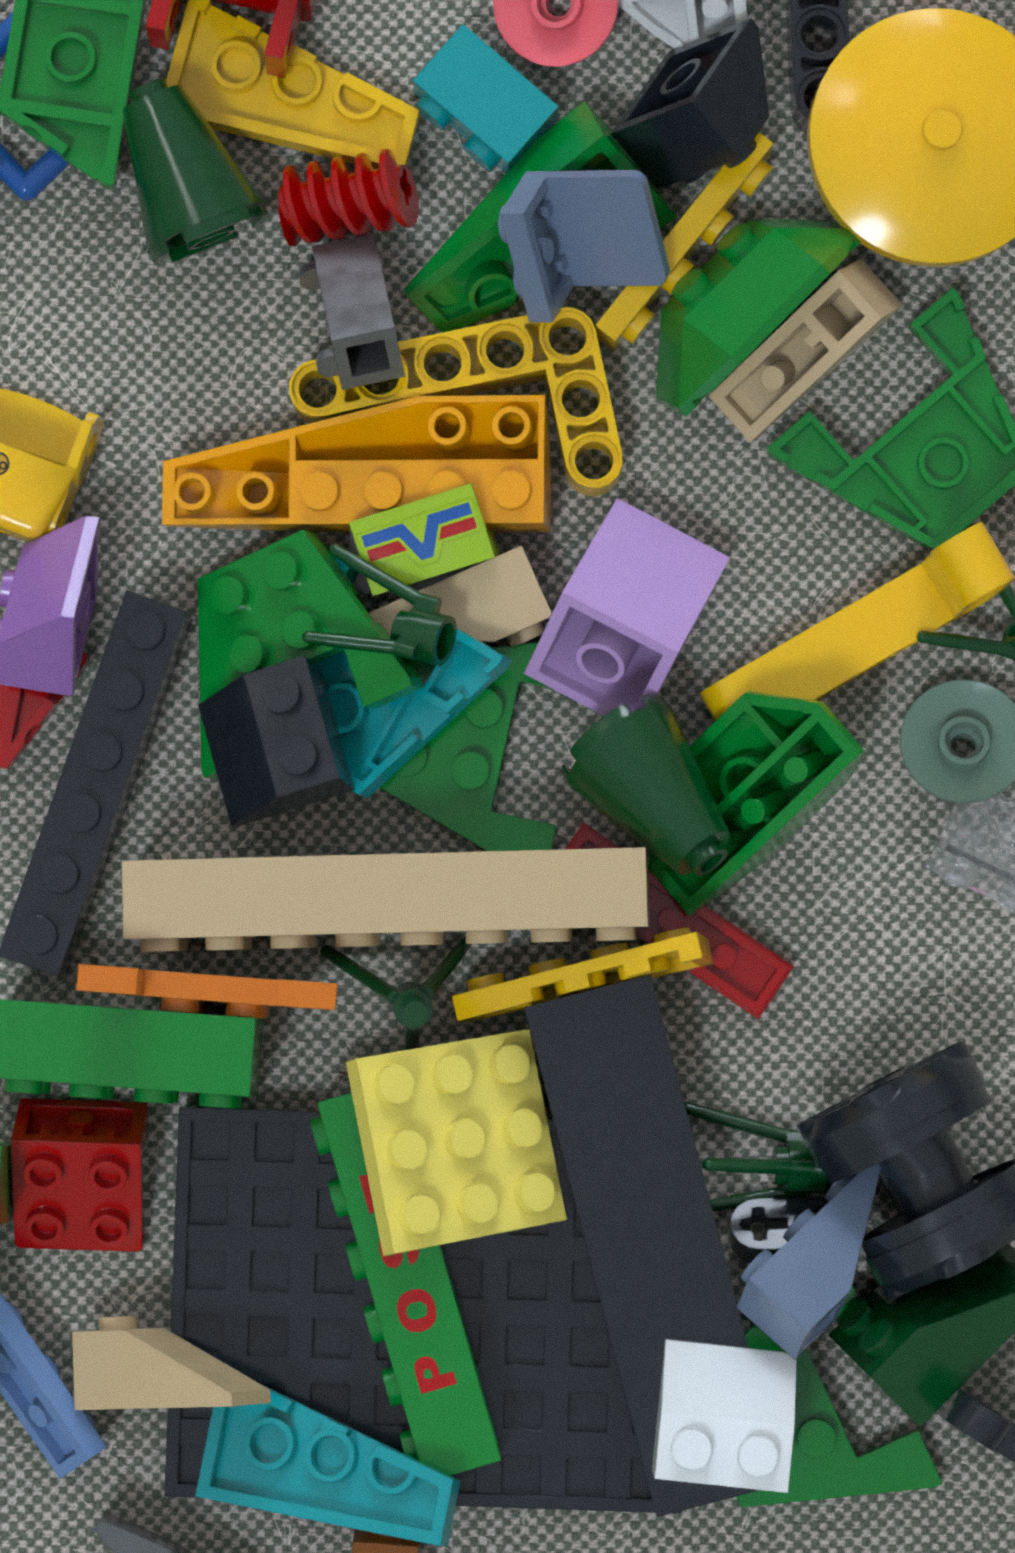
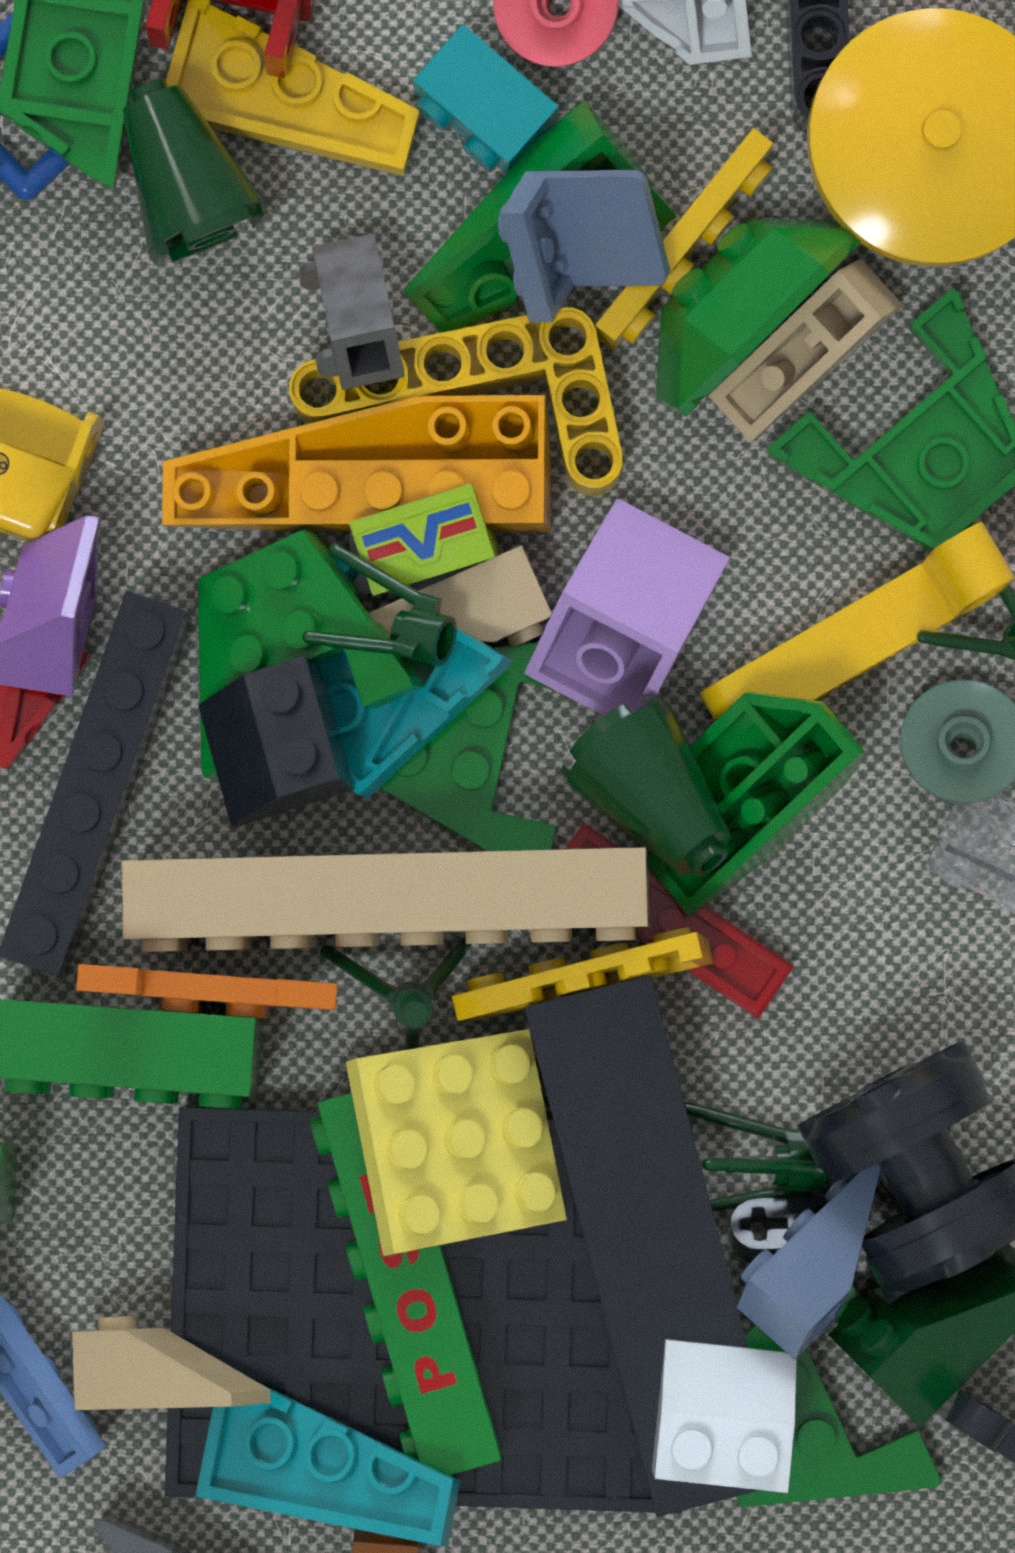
red bracket [11,1098,148,1252] -> none
red piece [278,148,419,247] -> none
black slope [611,18,769,189] -> none

